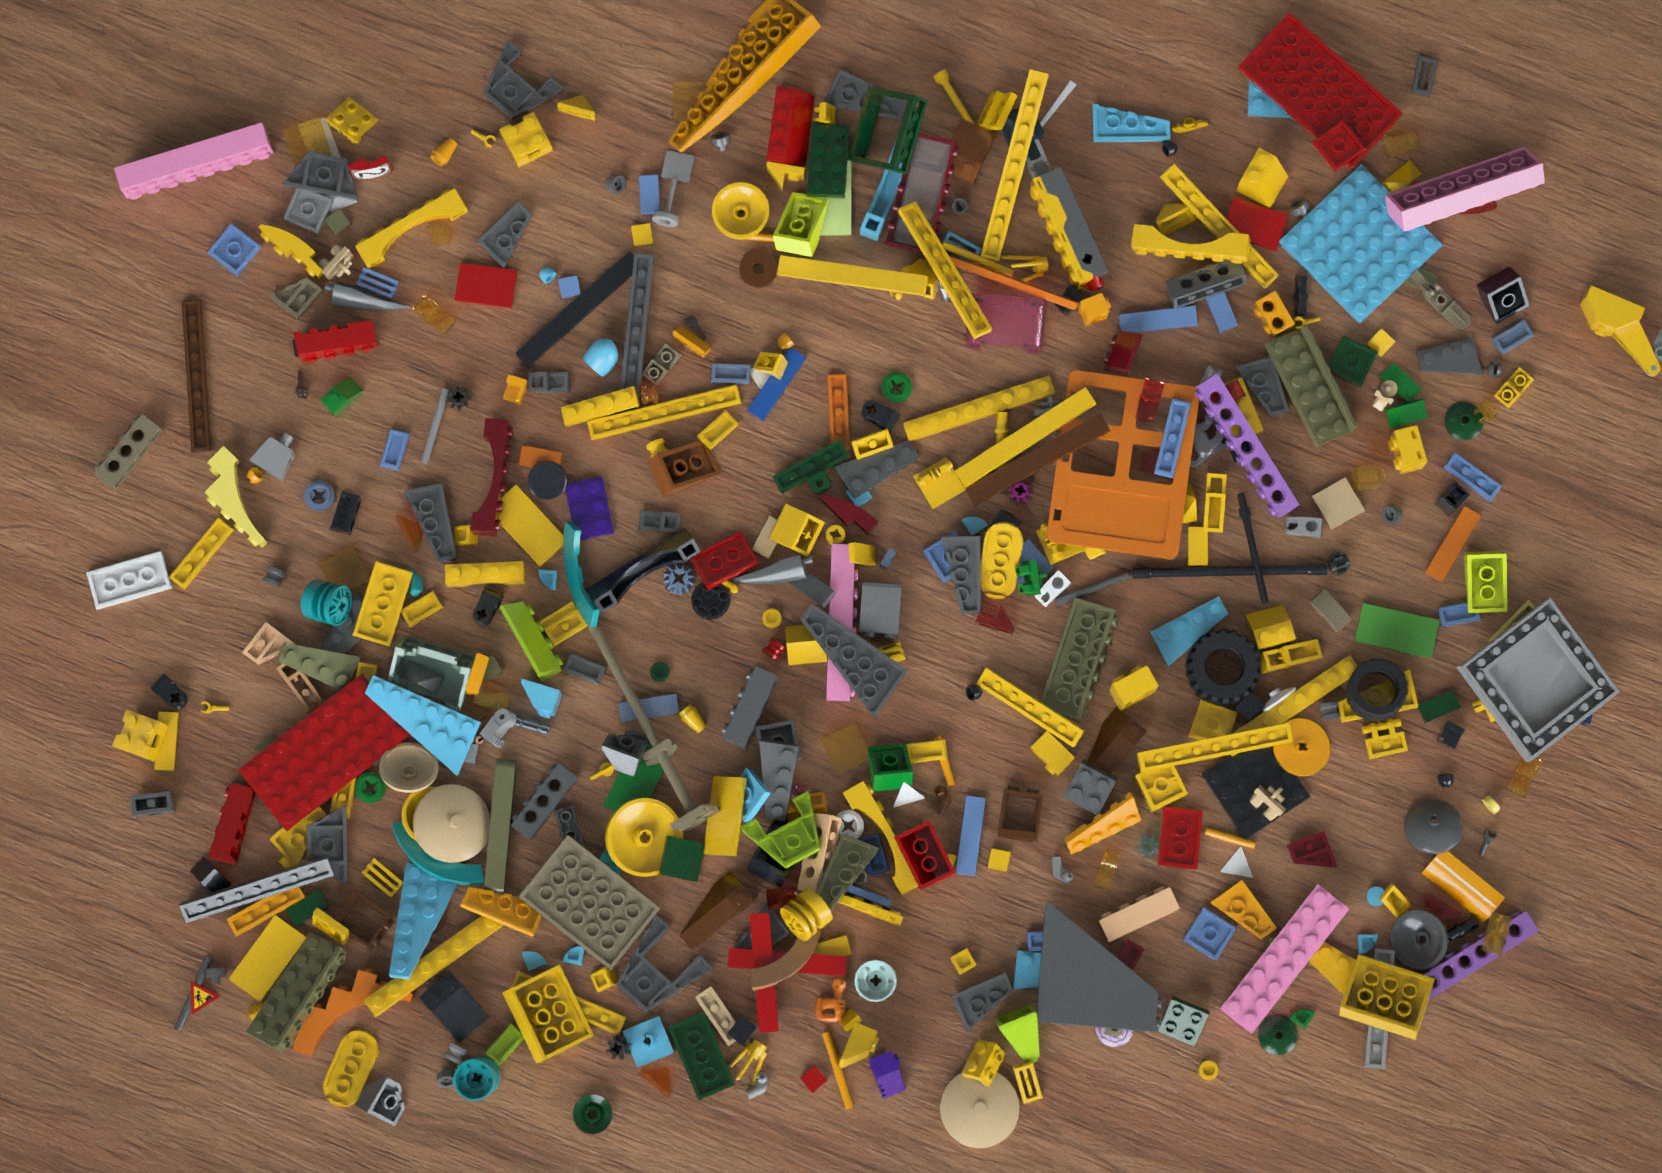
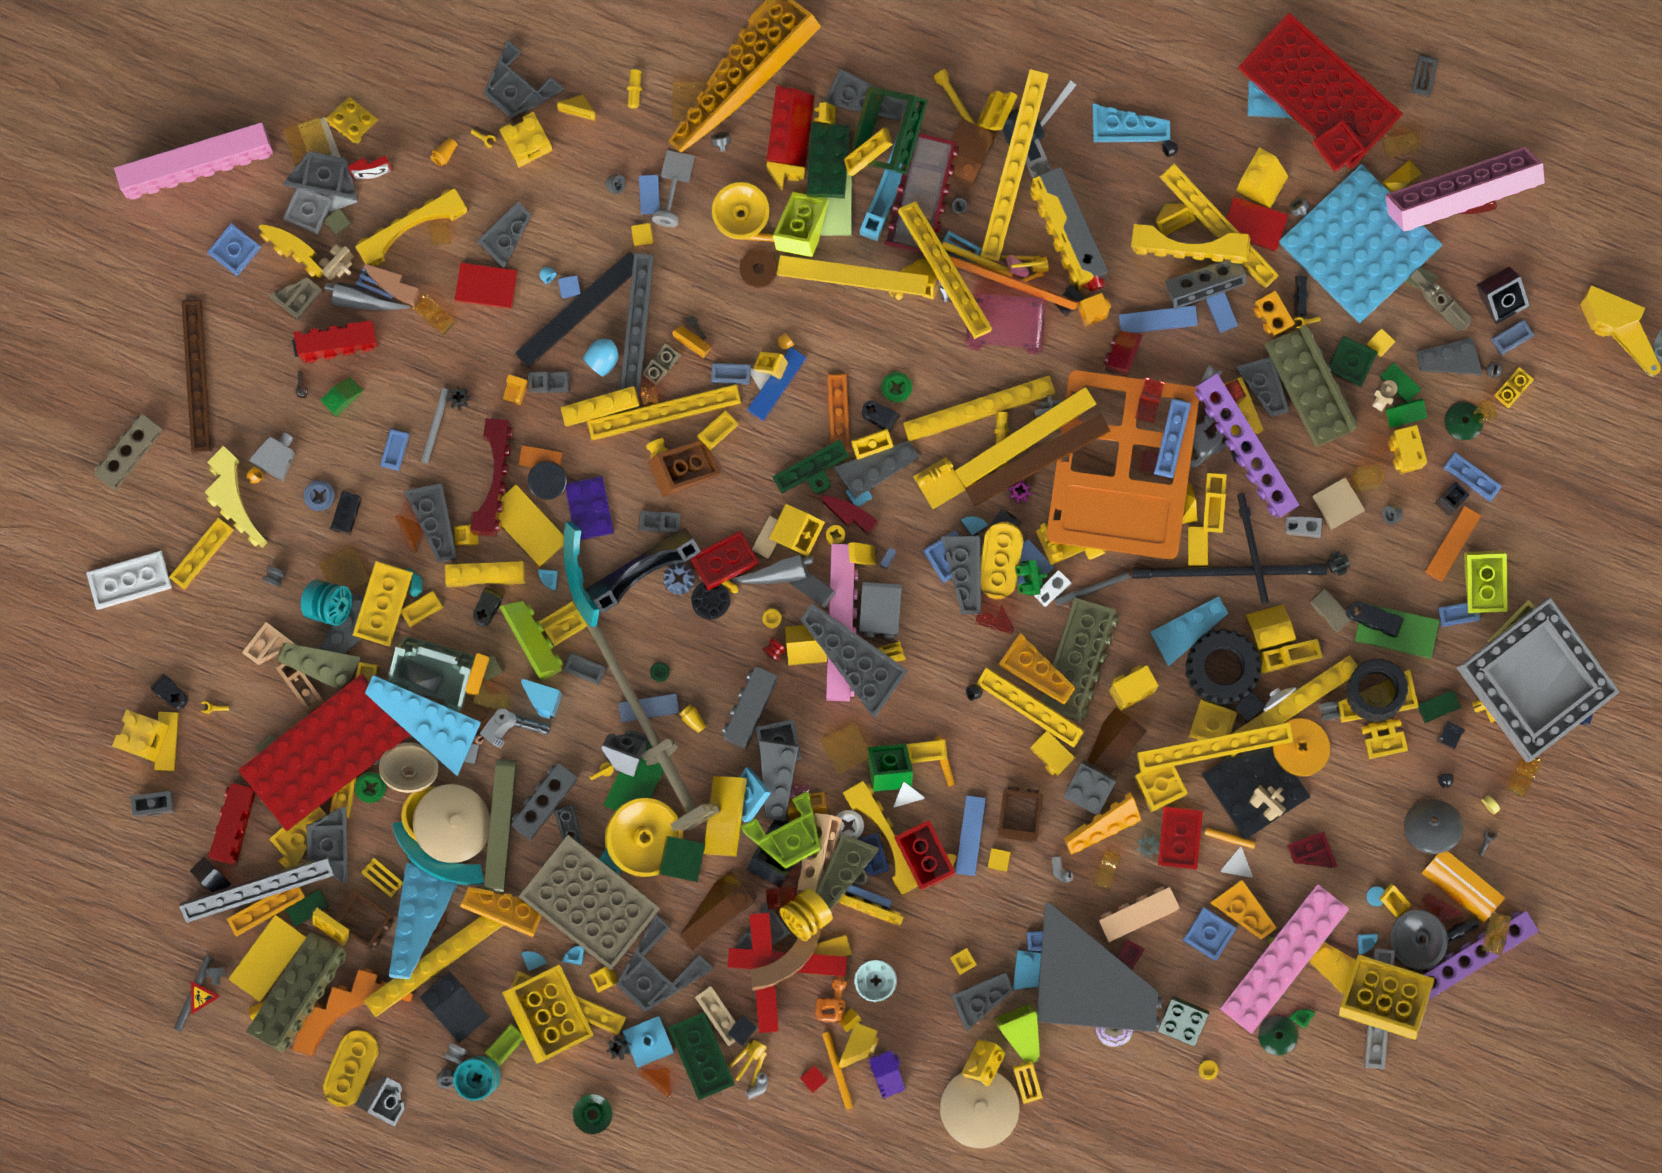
reddish brown arm [934,786,951,816] -> none
yellow piece [1171,118,1208,133] -> none
none -> nougat slope [364,264,419,306]
none -> yellow axle [627,69,642,108]
none -> yellow tile [844,127,893,176]
none -> light orange wing [999,633,1075,705]
none -> bright pink tile [1006,255,1029,277]
none -> black piece [1346,601,1404,638]

